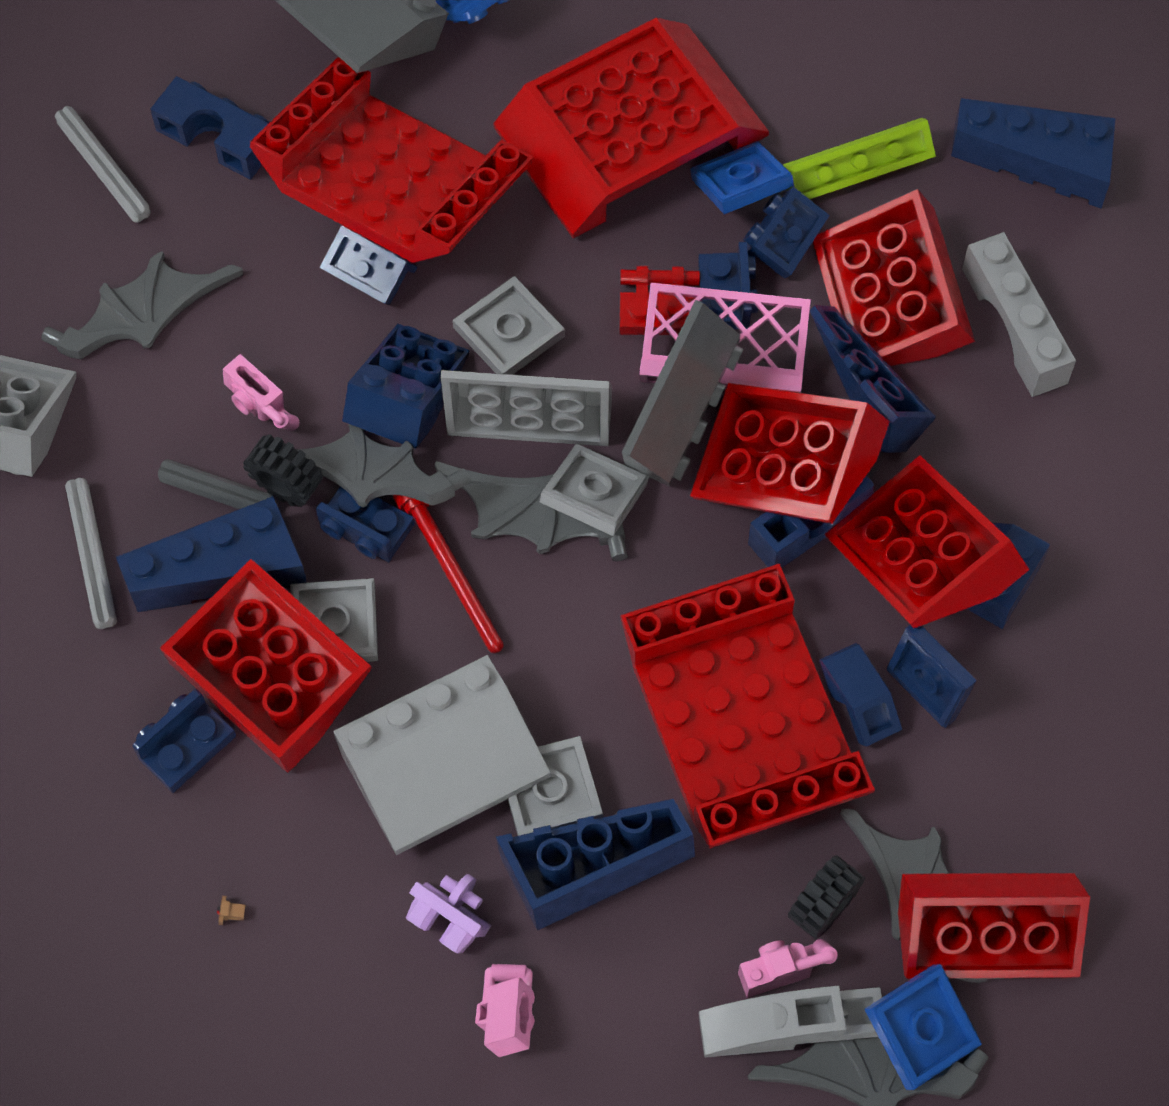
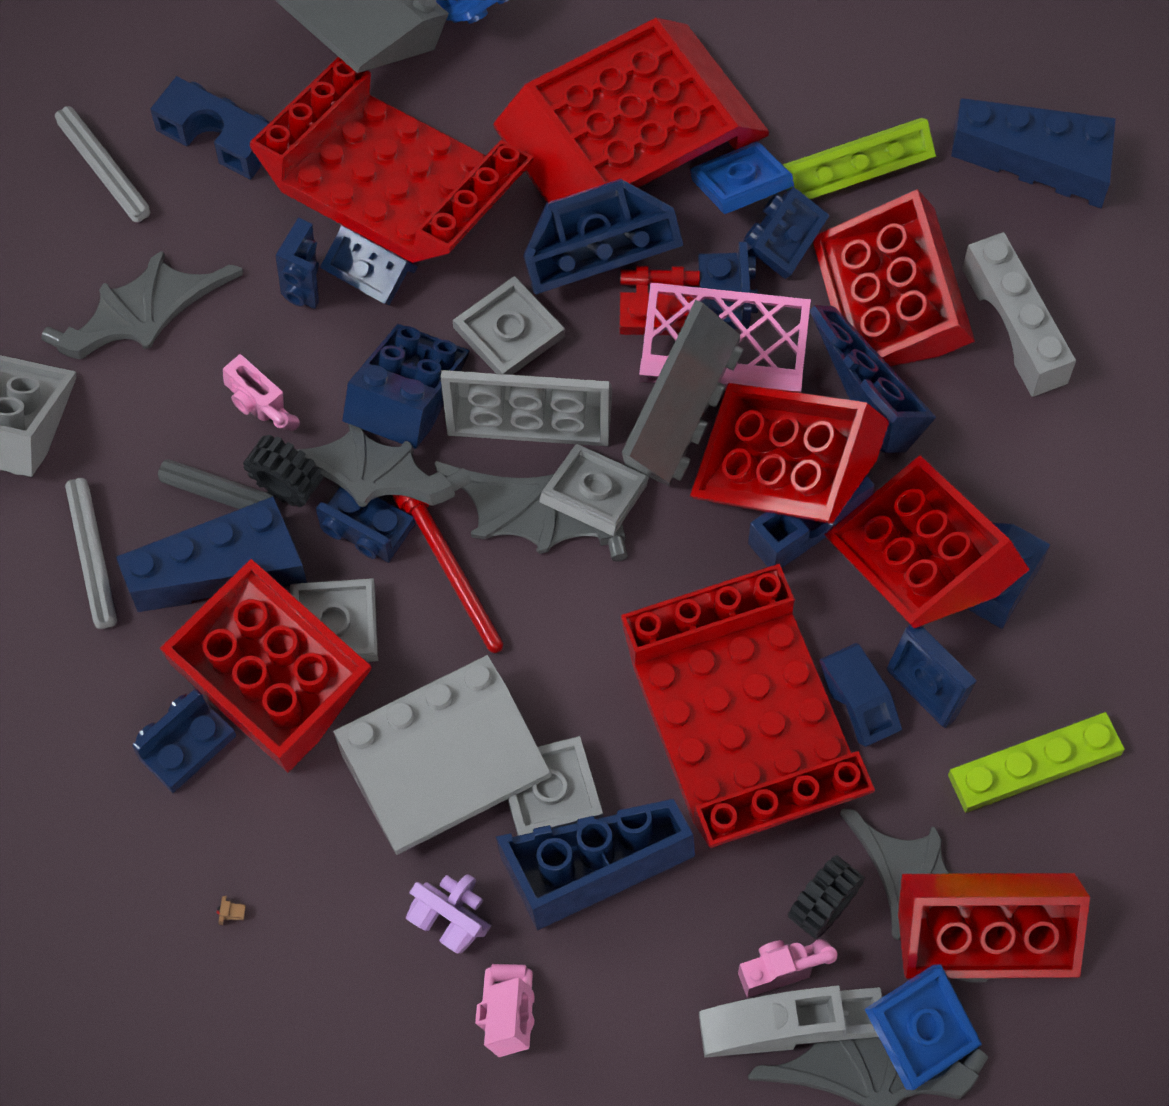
none -> dark blue bracket [275,218,319,309]
none -> dark blue wedge [523,179,684,295]
none -> lime plate [948,712,1125,813]

